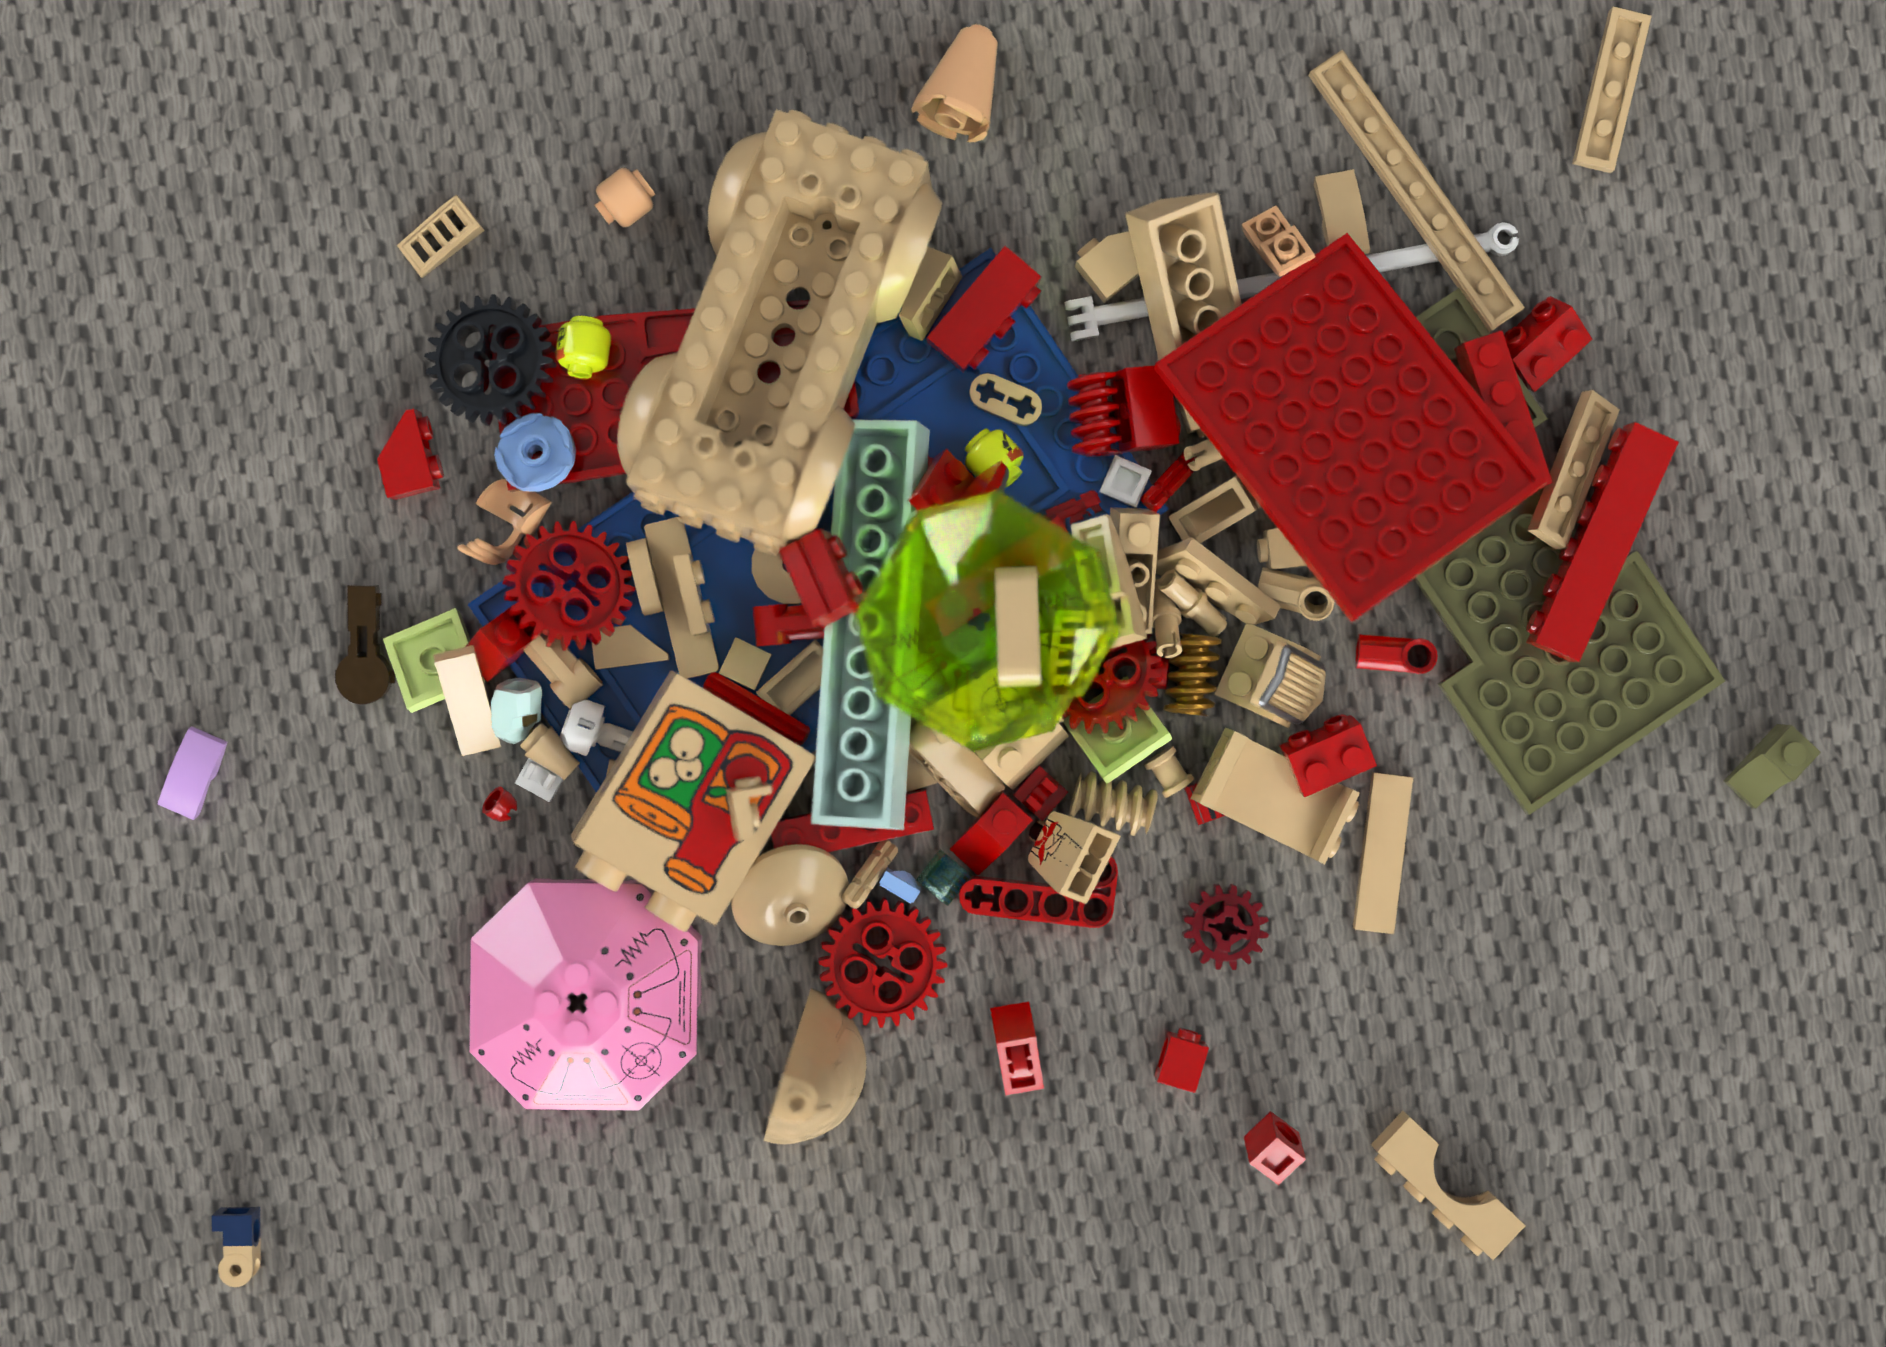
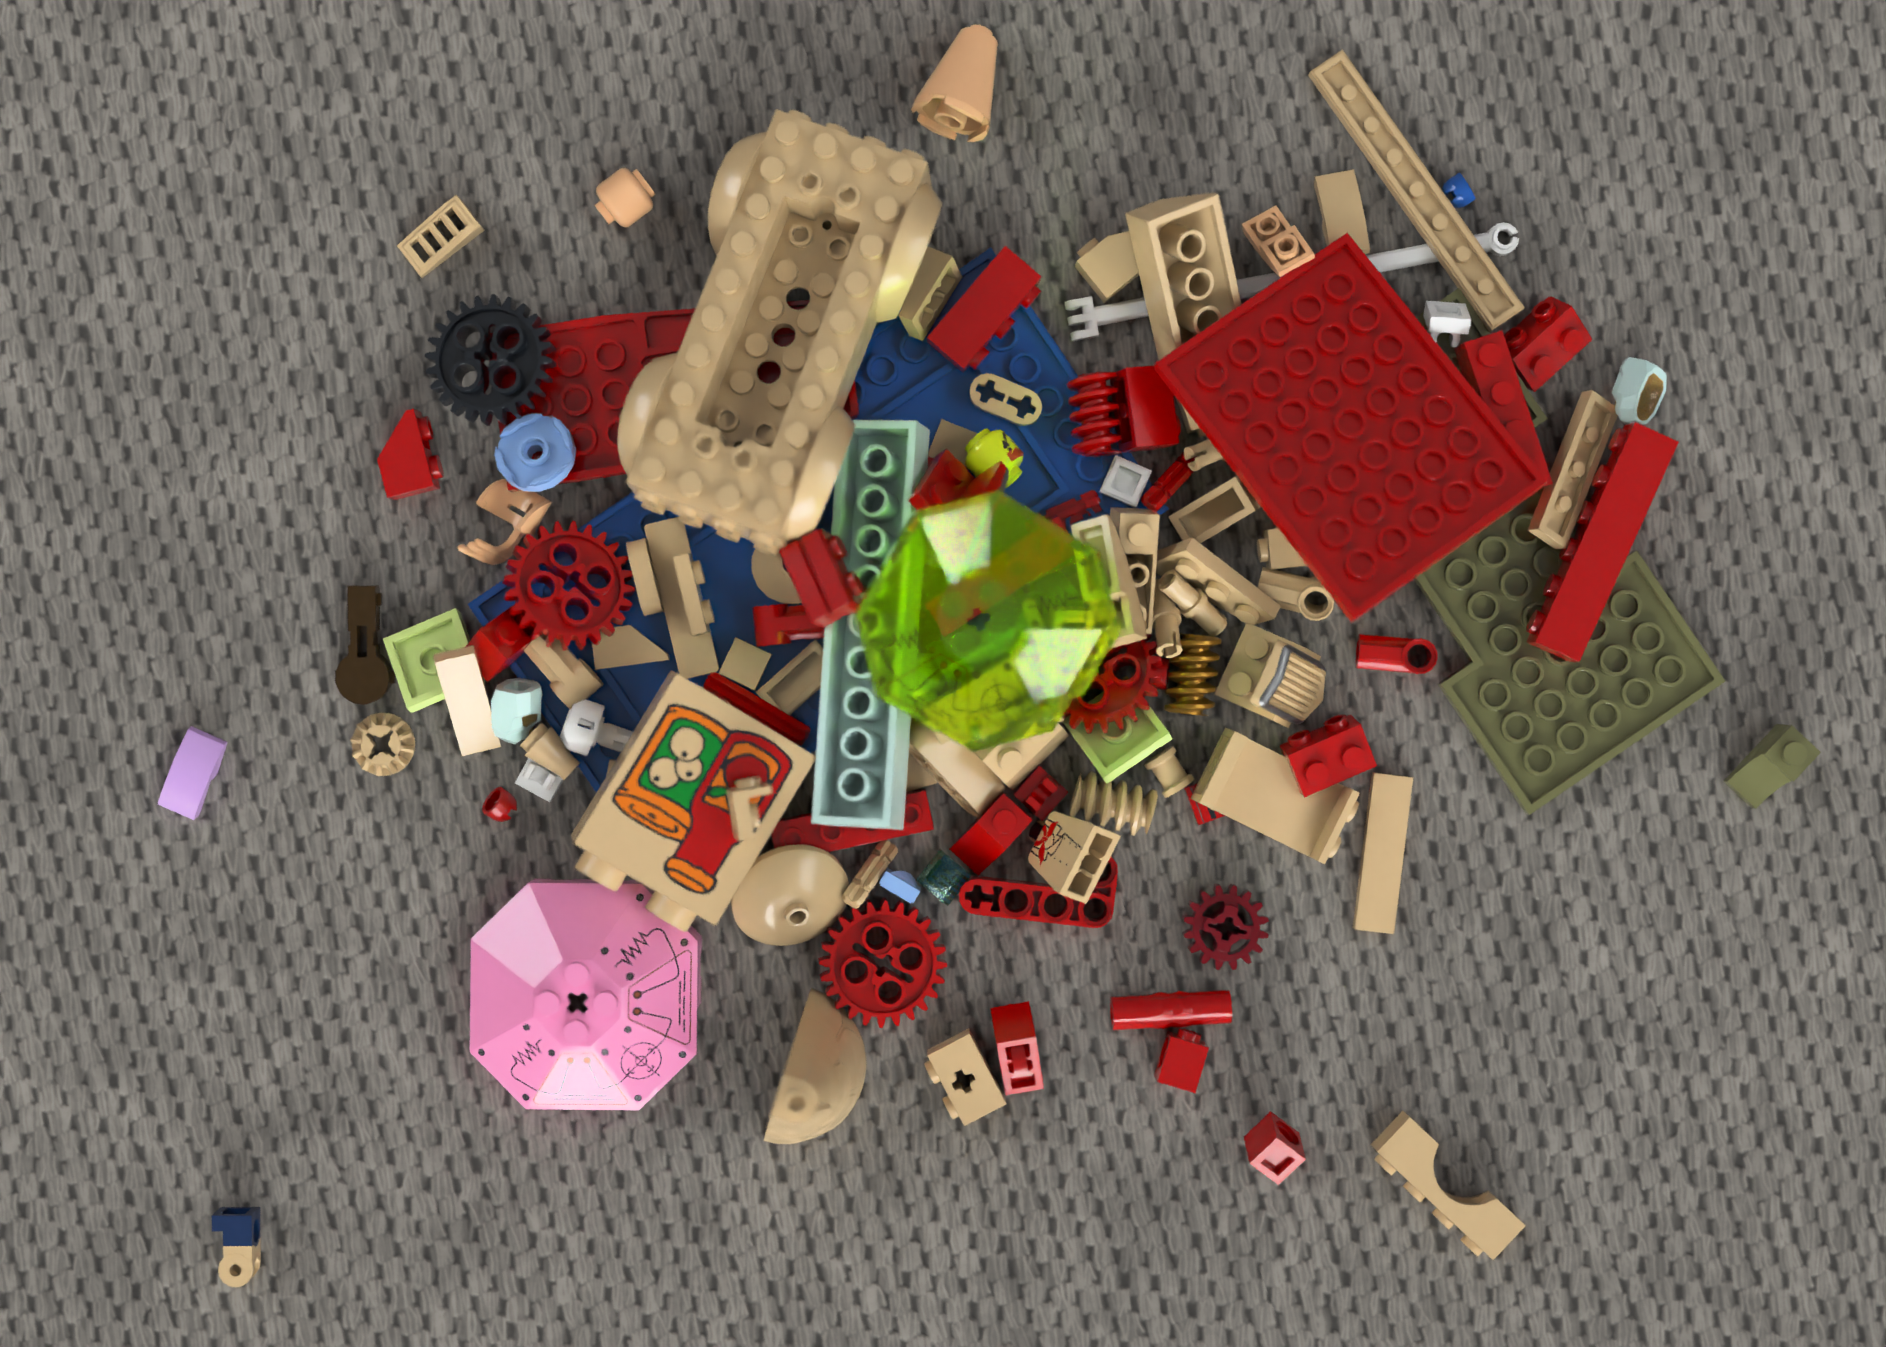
neon yellow head [556,316,611,379] -> none
tan beam [995,566,1041,687] -> none
tan plate [1572,6,1651,173] -> none
none -> tan gear [350,713,415,776]
none -> tan brick [924,1028,1006,1126]
none -> tan tile [928,419,978,466]
none -> red axle [1110,990,1232,1030]
none -> white tile [1423,301,1471,347]
none -> blue hinge [1441,173,1476,208]
none -> light aqua rock [1611,357,1667,425]

